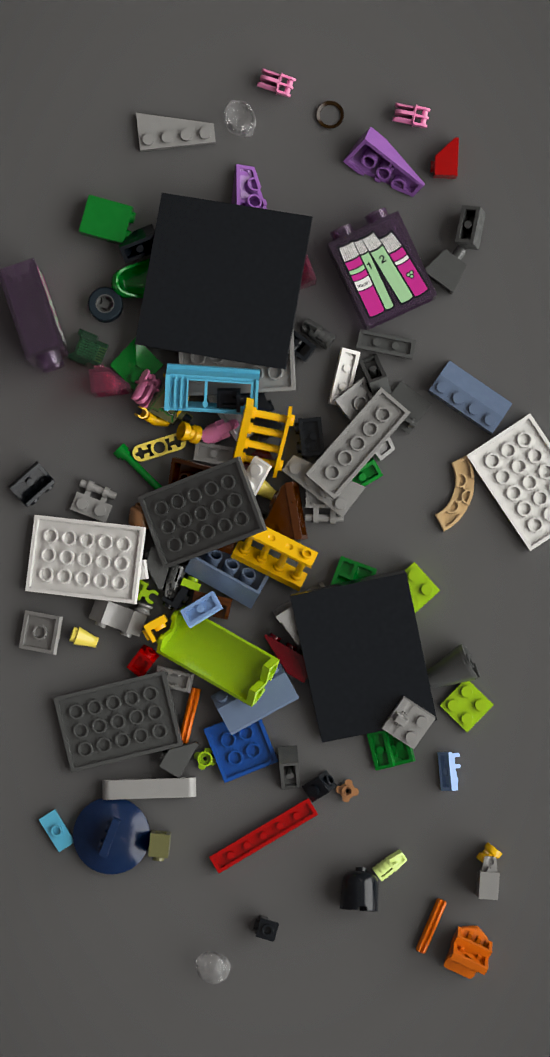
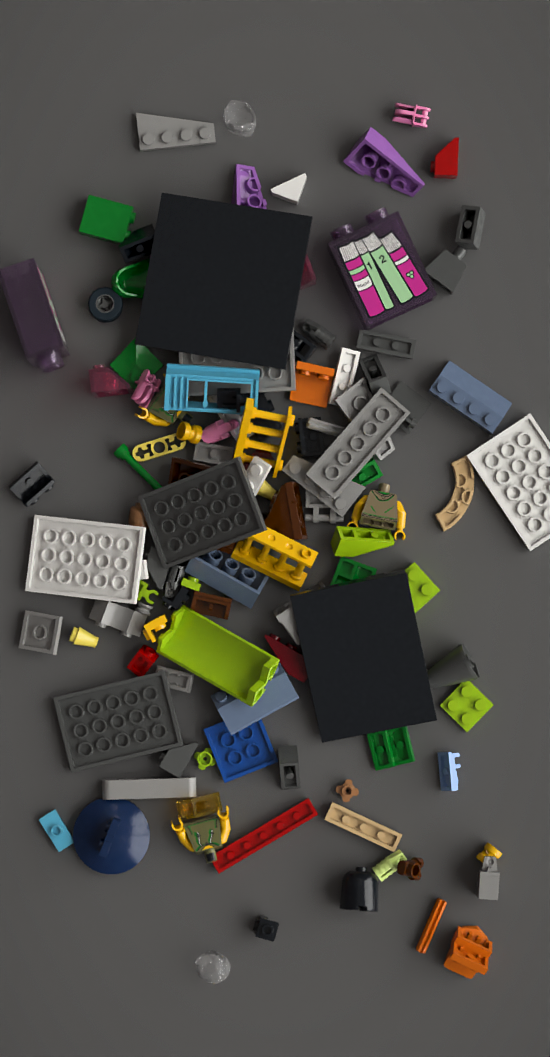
clear green piece [68,329,109,368] -> none
light grey plate [70,479,117,523] -> none
olive brick [148,830,171,861] -> none
light blue plate [180,591,223,628] -> none
orange axle [180,687,201,744] -> none
bright pink arm [257,68,296,98] -> none
black bracket [302,770,336,803] -> none
dark brown piece [316,101,344,129] -> none
light grey hinge [382,696,436,749] -> none
none -> torso [170,806,231,863]
none -> clear yellow slope [176,792,223,820]
none -> white slope [270,173,307,205]
none -> orange bracket [289,361,335,408]
none -> light grey axle [306,418,345,437]
none -> tan plate [324,802,402,852]
none -> lime slope [330,526,395,557]
none -> dark tan torso [347,483,406,540]
none -> reddish brown plate [397,857,424,881]

